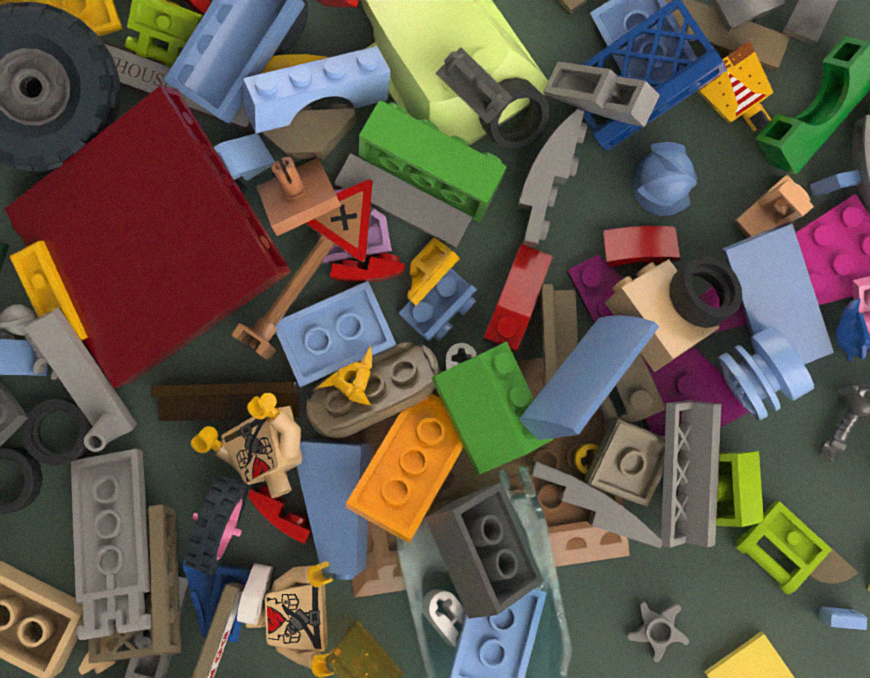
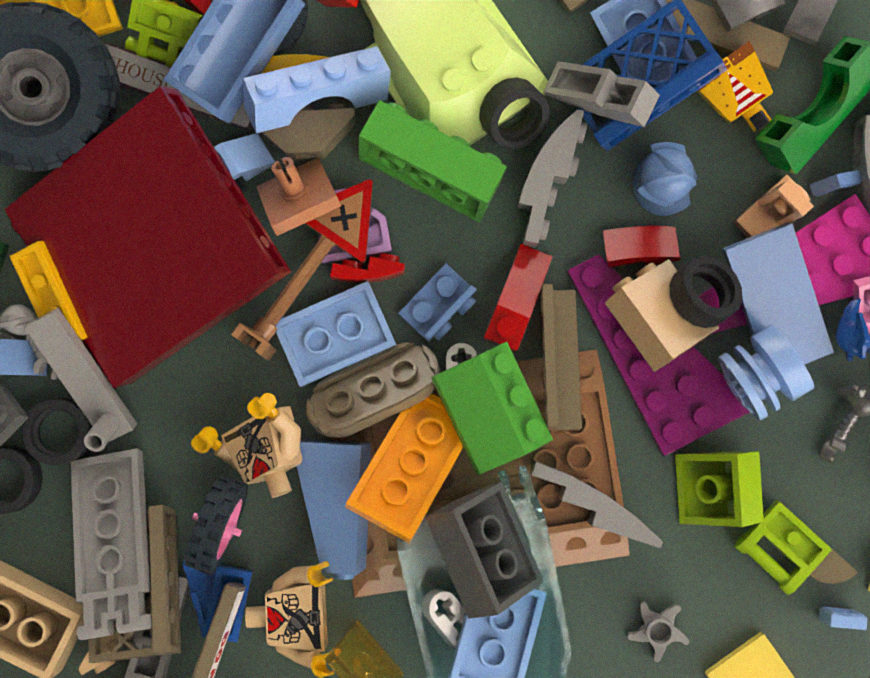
dark brown fence [151,382,300,421] -> none
white beam [237,563,273,625] -> none
red slope [248,484,312,544] -> none
yellow piece [316,344,372,405] -> none
light grey tile [334,153,472,249] -> none
yellow tile [407,237,460,306] -> none
dark grey hinge [436,47,513,124] -> none
medium blue slope [519,315,659,440] -> none
yellow bush [573,443,599,475] -> none
dark tan tile [584,416,665,507] -> none
dark tan plate [599,353,666,432] -> none
light grey fence [661,400,721,548] -> none

